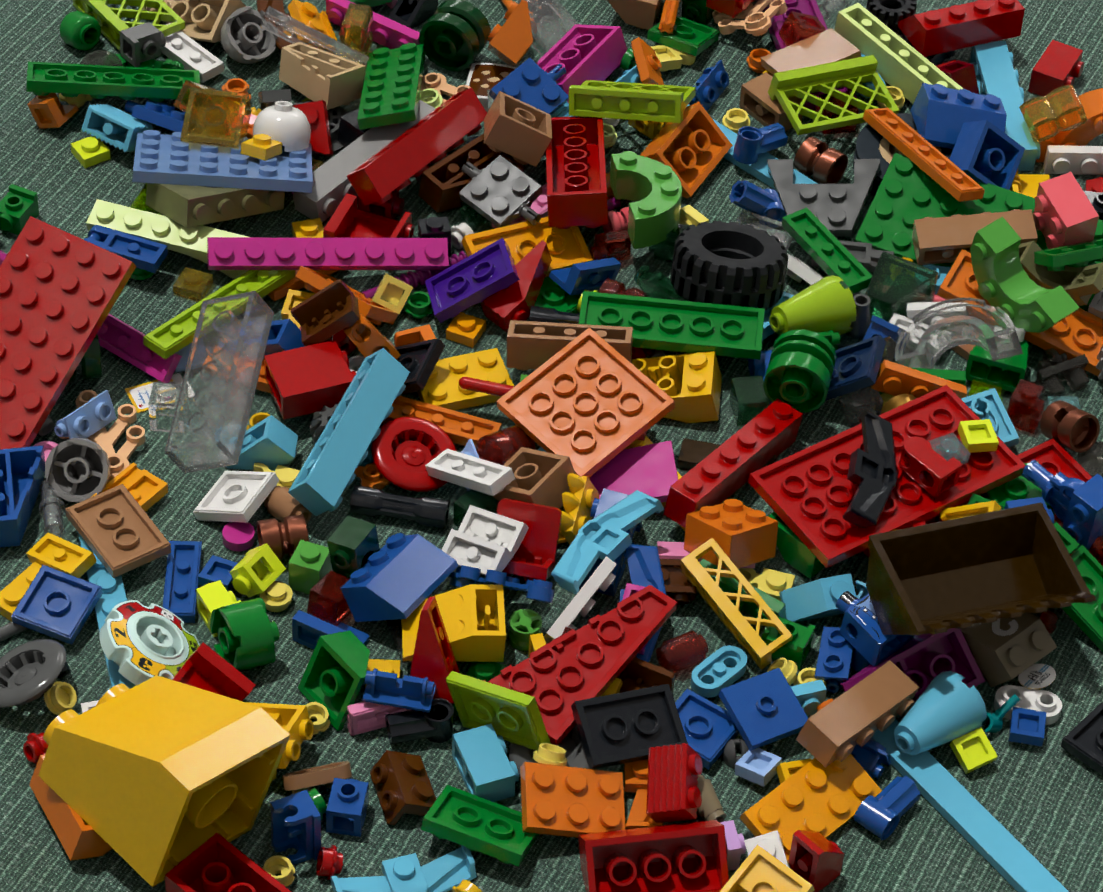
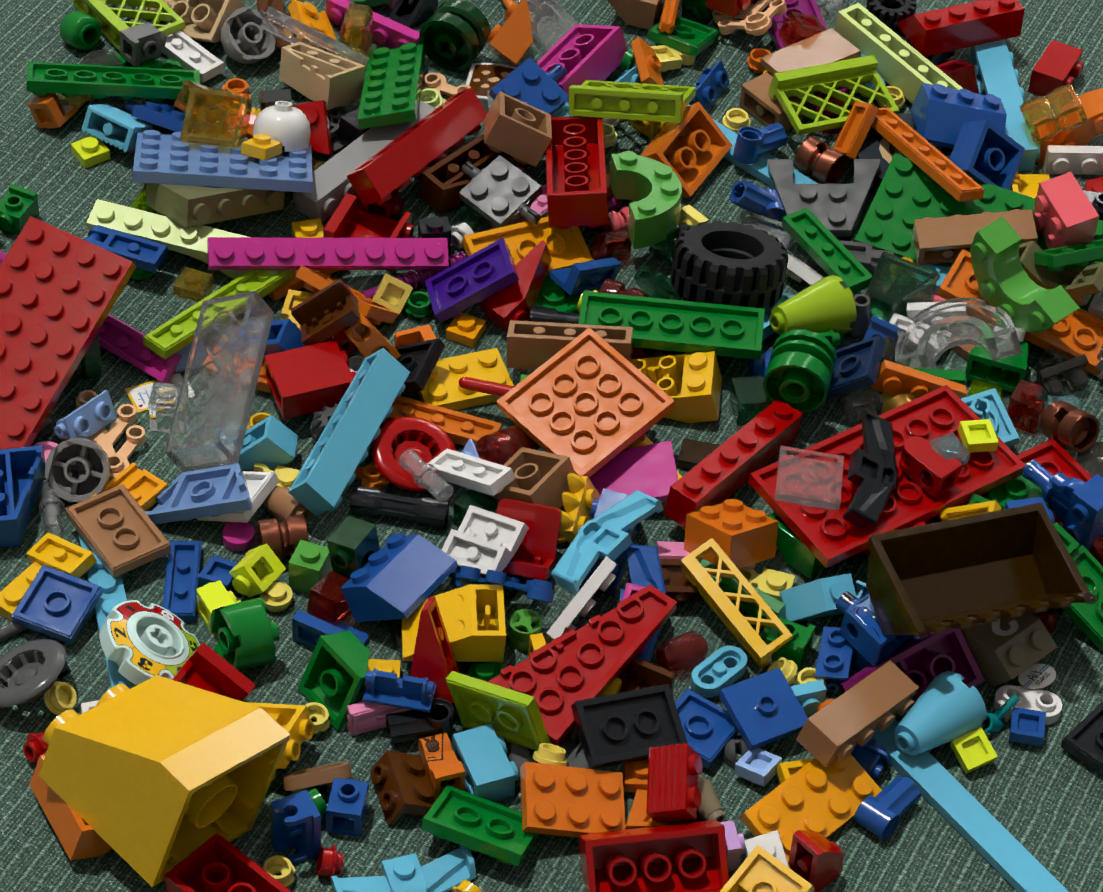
none -> medium blue wing [145,463,253,525]
none -> clear pin [399,449,454,503]
none -> orange leg [418,732,465,799]
none -> clear tile [774,446,844,511]
none -> orange tile [833,101,879,160]

